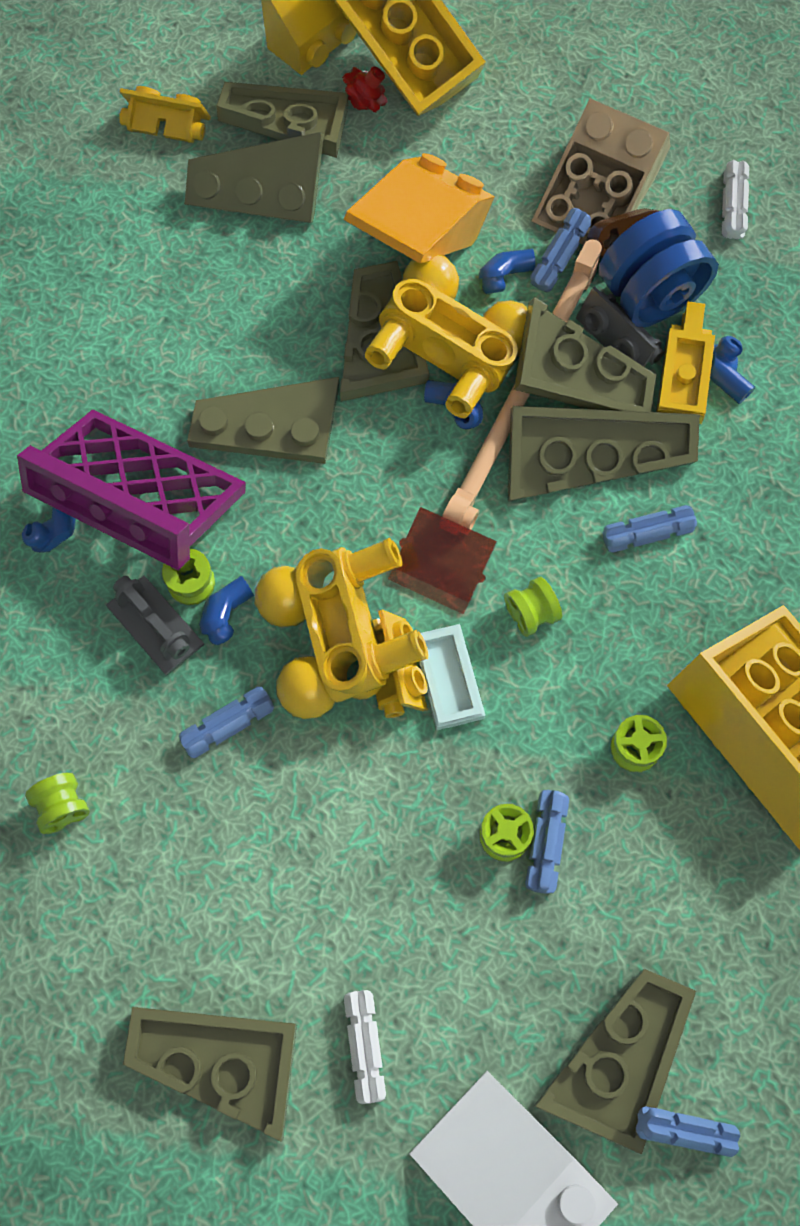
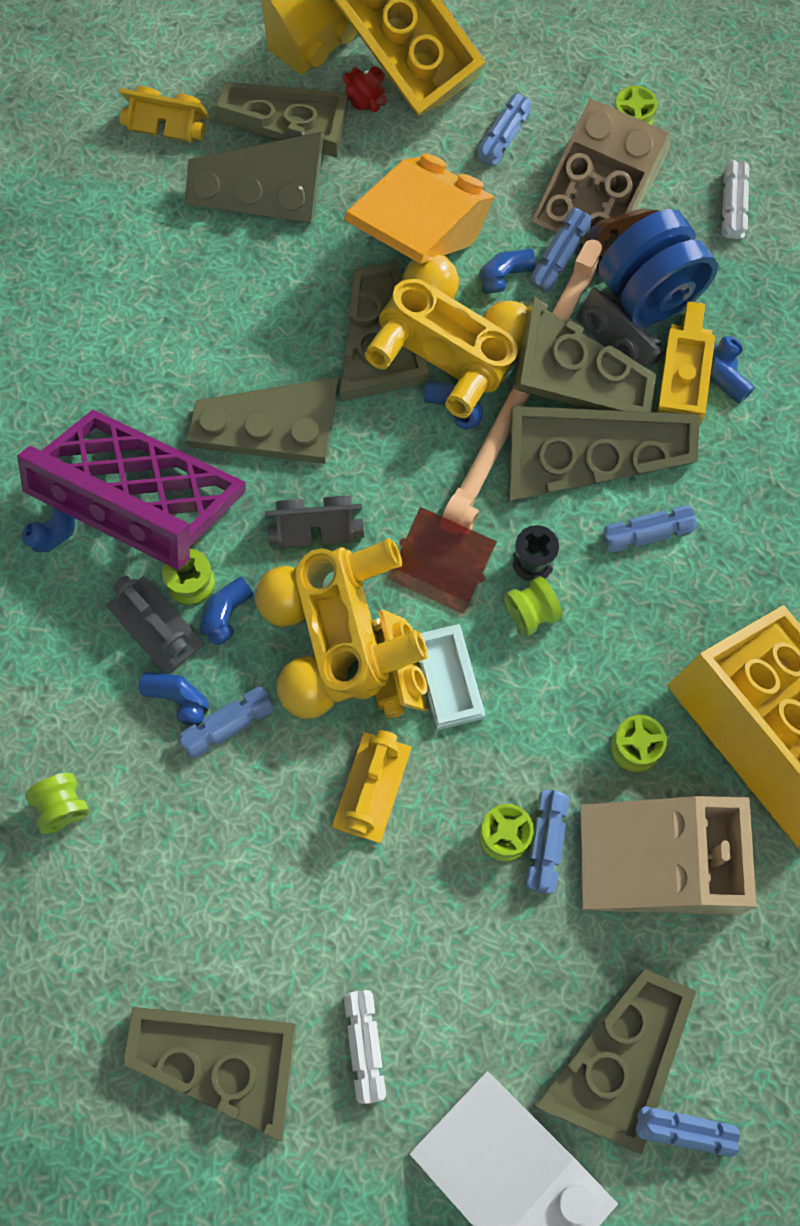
none -> blue arm [139,672,209,726]
none -> dark grey hinge [265,495,364,549]
none -> yellow hinge [332,730,412,844]
none -> medium blue axle [477,93,531,166]
none -> black bush [513,525,559,581]
none -> tan slope [580,796,757,915]
none -> lime wheel [614,85,658,125]

